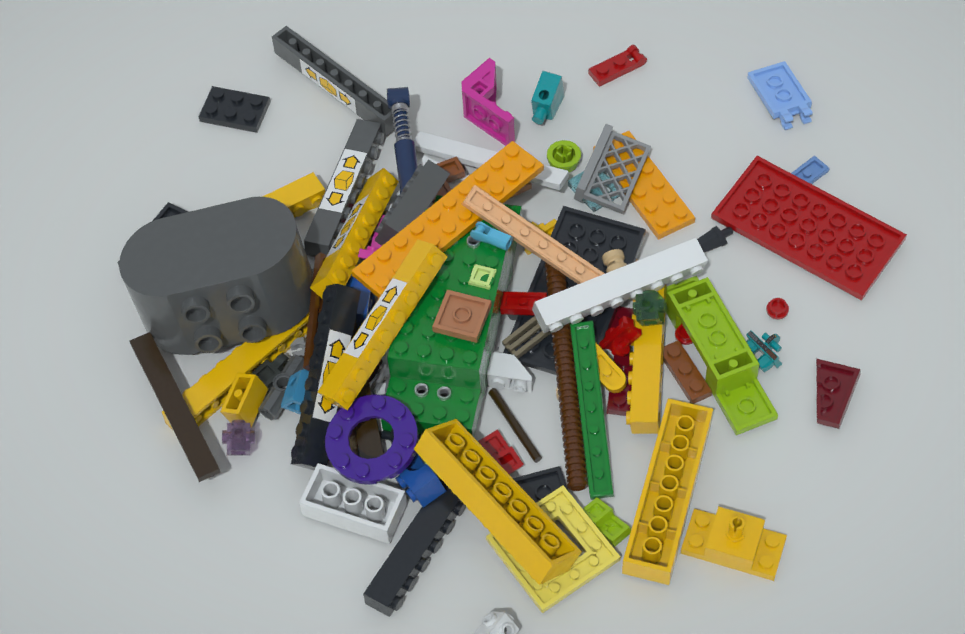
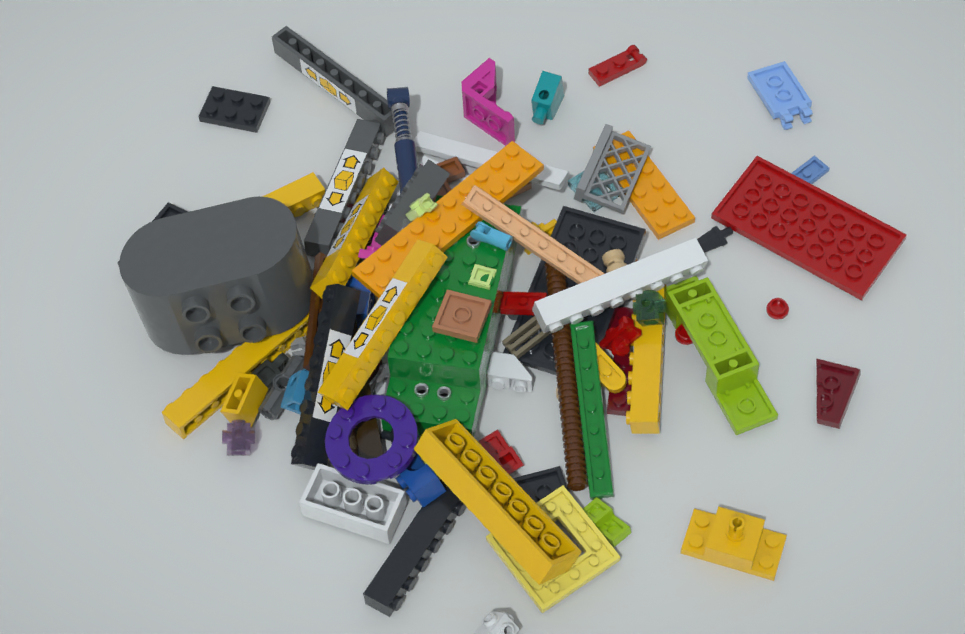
dark brown tile [129,332,221,482] -> none
dark brown bar [488,388,542,463] -> none
lime piece [547,140,581,173] -> none
yellow brick [622,398,713,585] -> none
dark orange plate [663,340,712,404] -> none
teal hips [746,330,782,372] -> none
none -> yellowish green plate [405,193,438,221]

